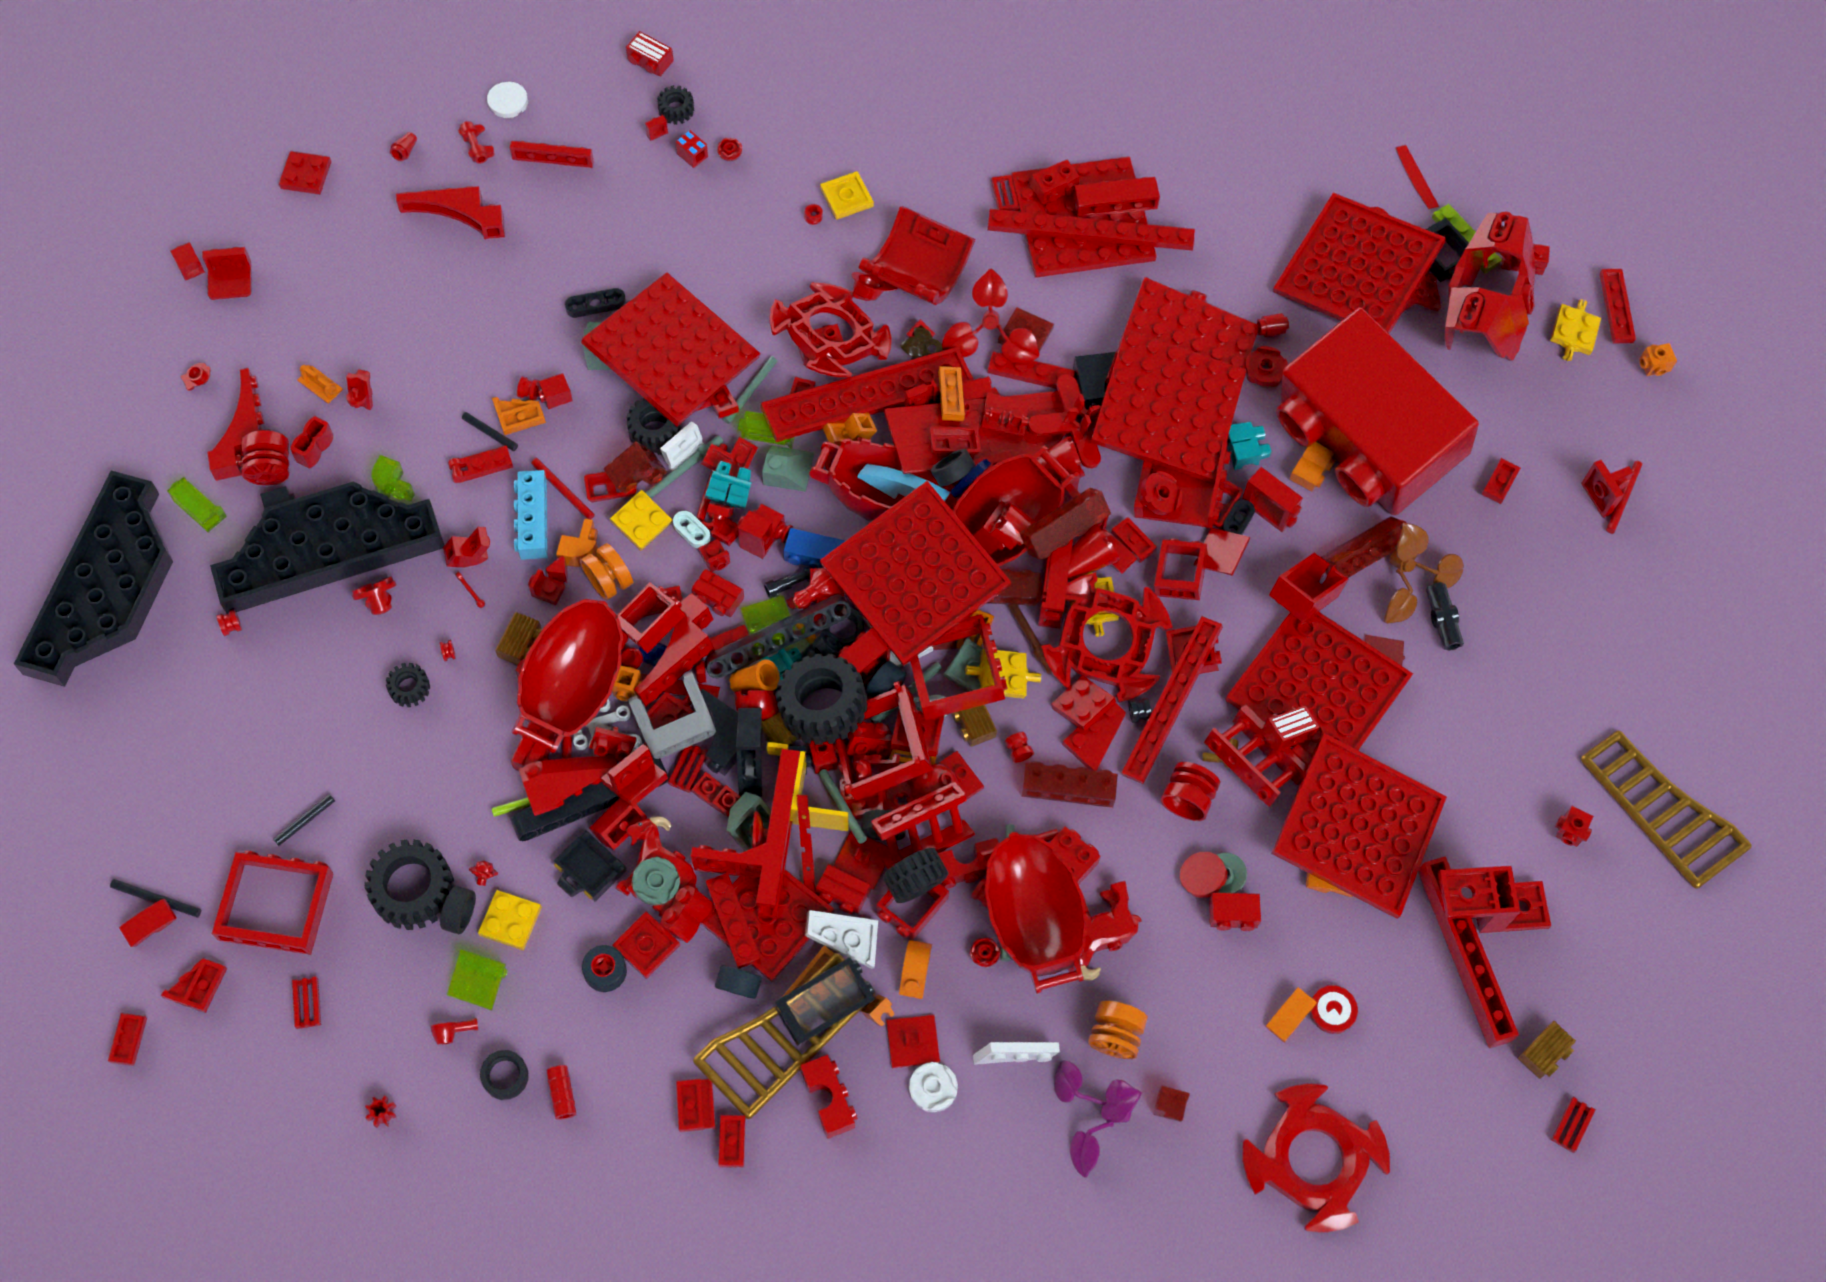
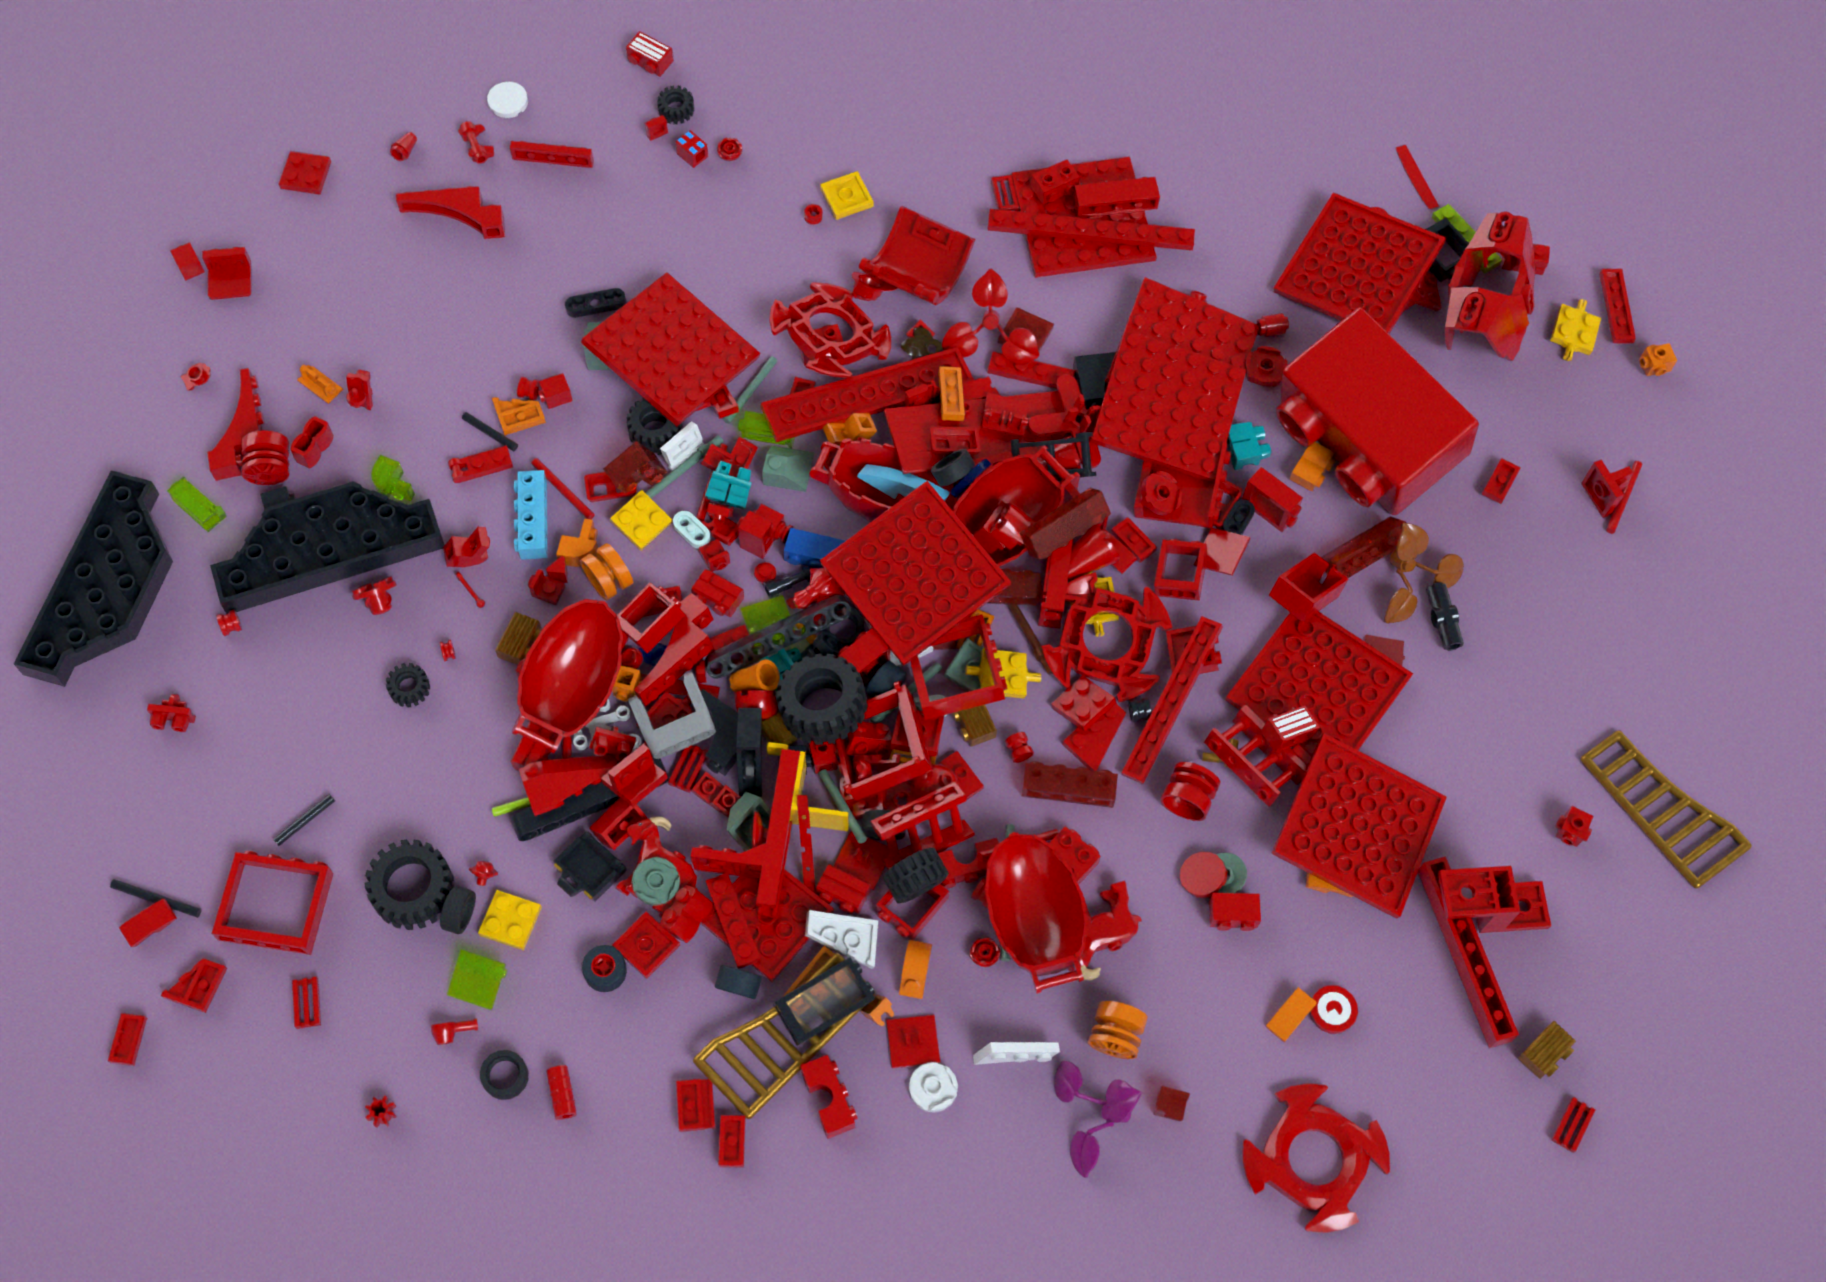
none -> red hips [147,694,196,732]
none -> red plate [754,562,777,584]
none -> black piece [1010,432,1097,478]

